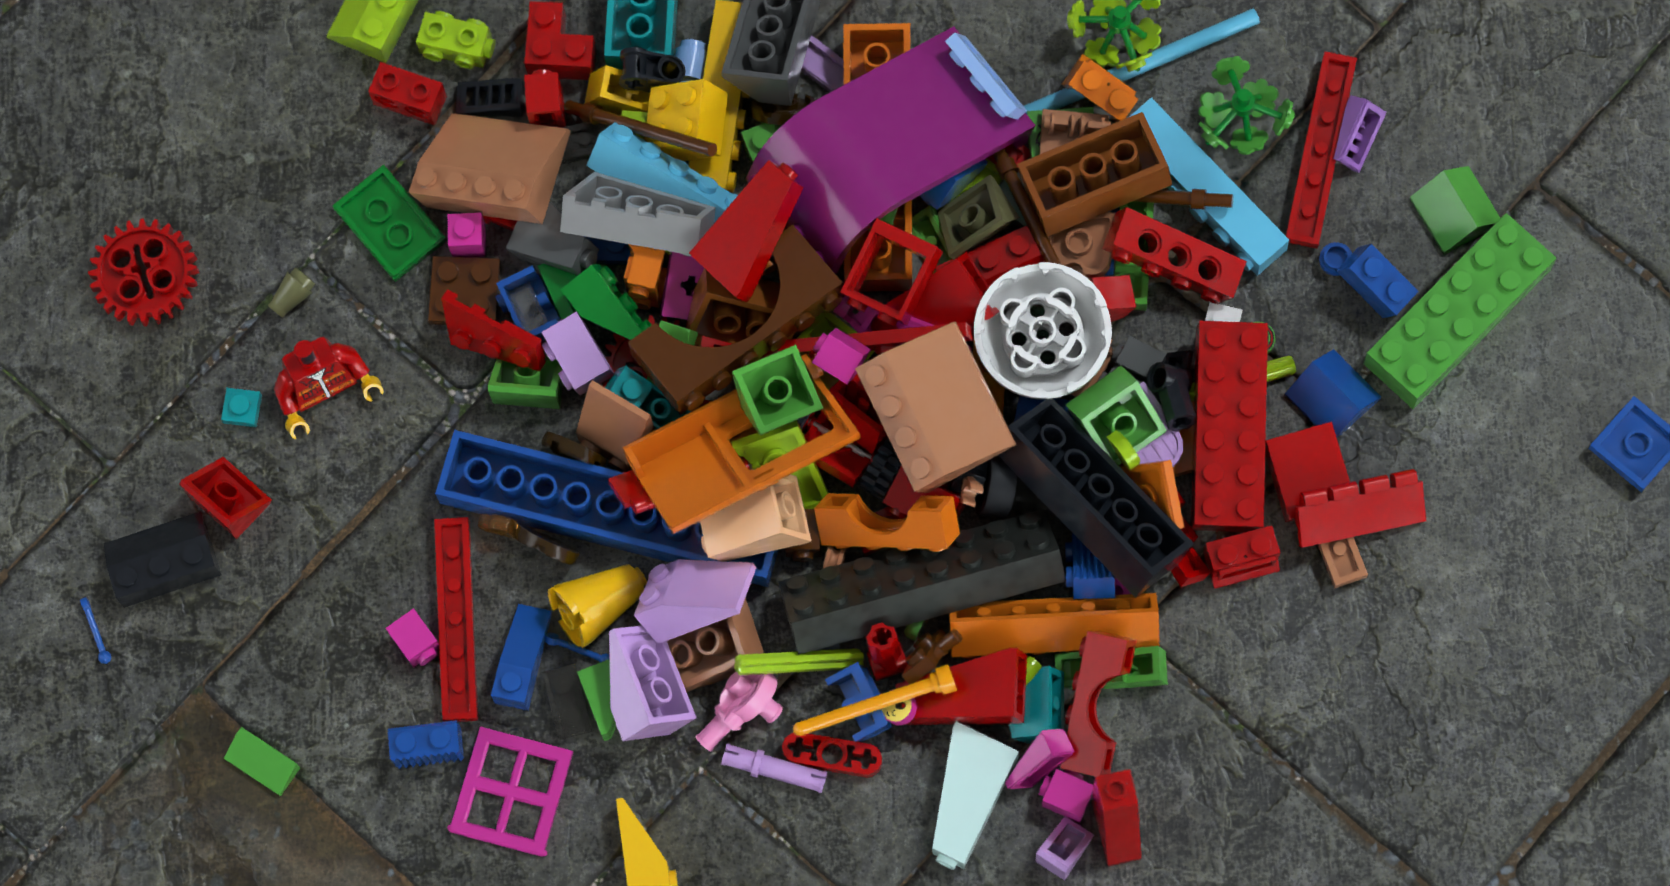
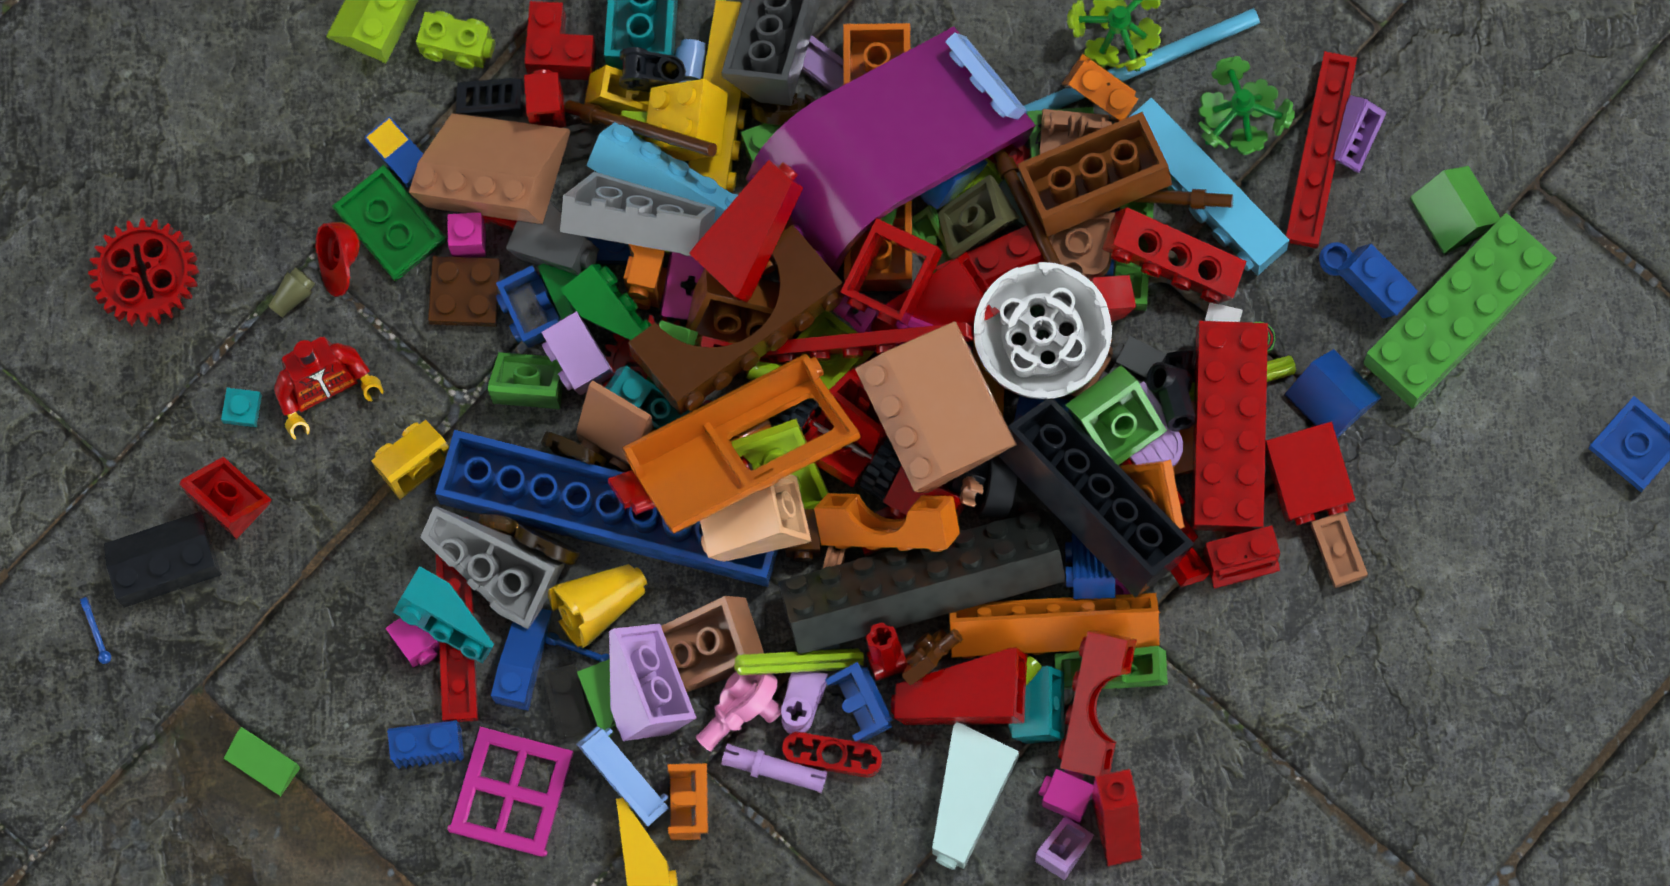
red brick [368,62,447,126] -> none
red wing [441,289,546,371] -> none
lavender slope [634,559,756,644] -> none
bright green slope [732,345,823,436] -> none
light orange piece [793,664,957,736] -> none
dark pink brick [812,328,871,384] -> none
tile [881,689,917,726] -> none
bright green tile [904,619,929,642] -> none
dark pink slope [1005,729,1075,789] -> none
lime tile [1107,430,1141,470] -> none
red windscreen [1295,469,1426,548] -> none
none -> red cap [316,222,360,297]
none -> tile [364,116,423,188]
none -> yellow slope [371,420,449,500]
none -> teal slope [393,566,494,664]
none -> light grey wedge [420,506,565,629]
none -> light blue container [576,726,669,826]
none -> orange window [668,763,708,841]
none -> lavender piece [781,671,828,734]

